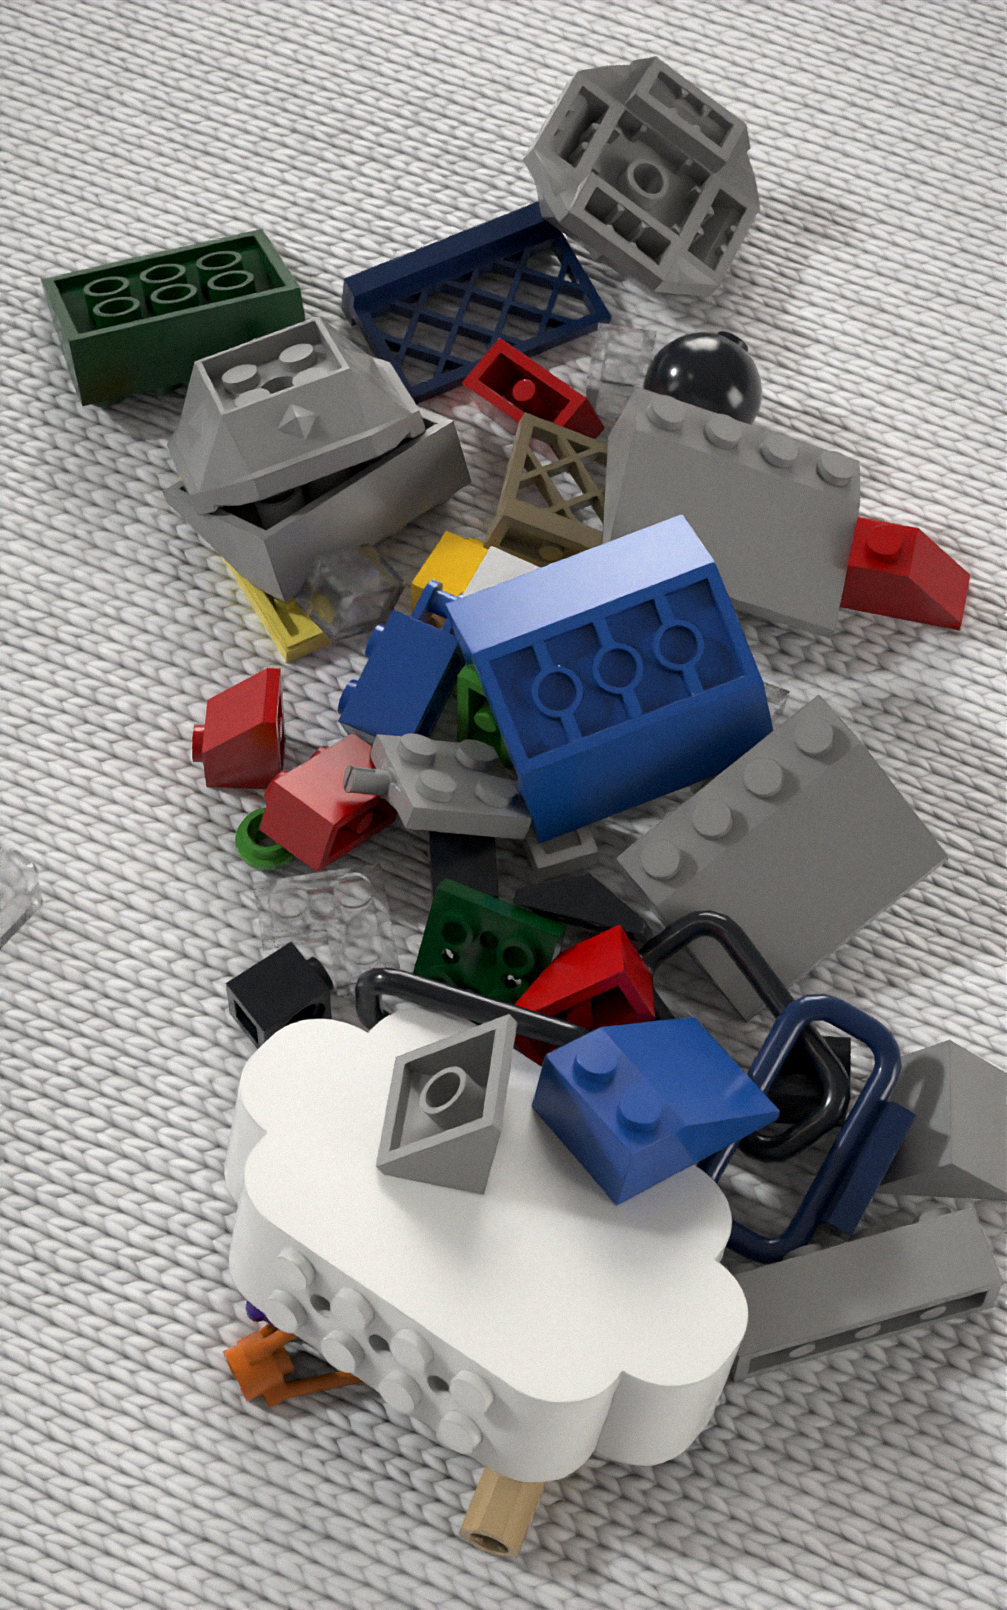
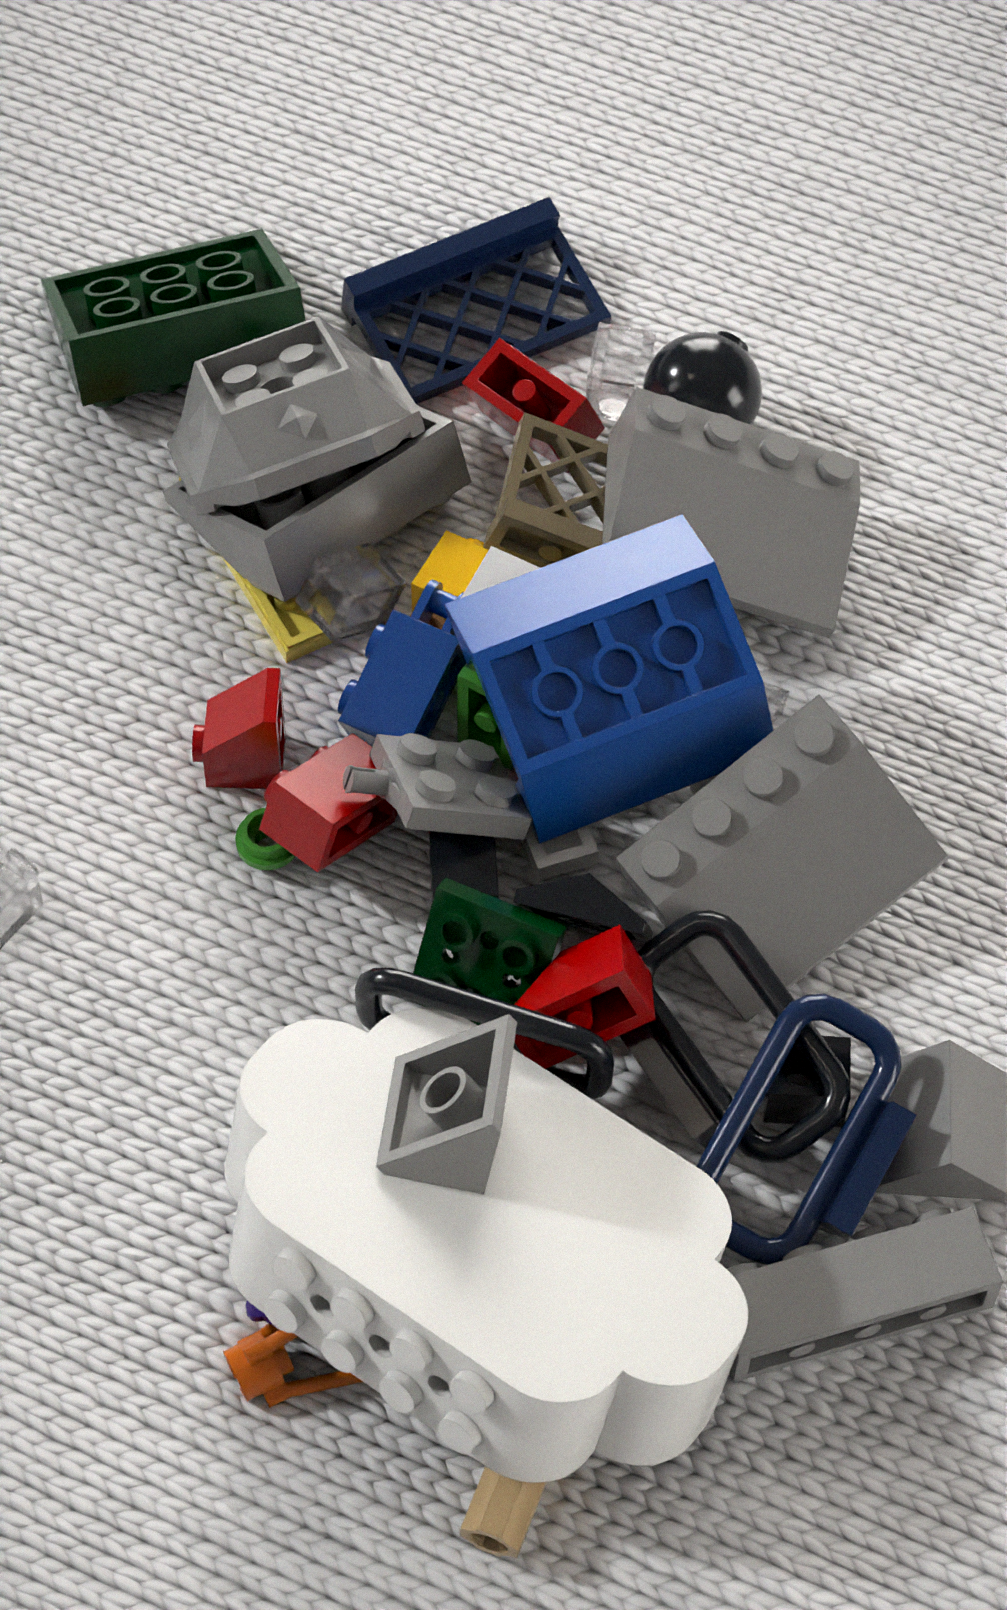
black brick [226,942,334,1049] -> none
clear plate [253,863,400,998] -> none
light grey piece [523,56,760,296] -> none
blue slope [532,1017,780,1206] -> none
red slope [840,517,970,631] -> none

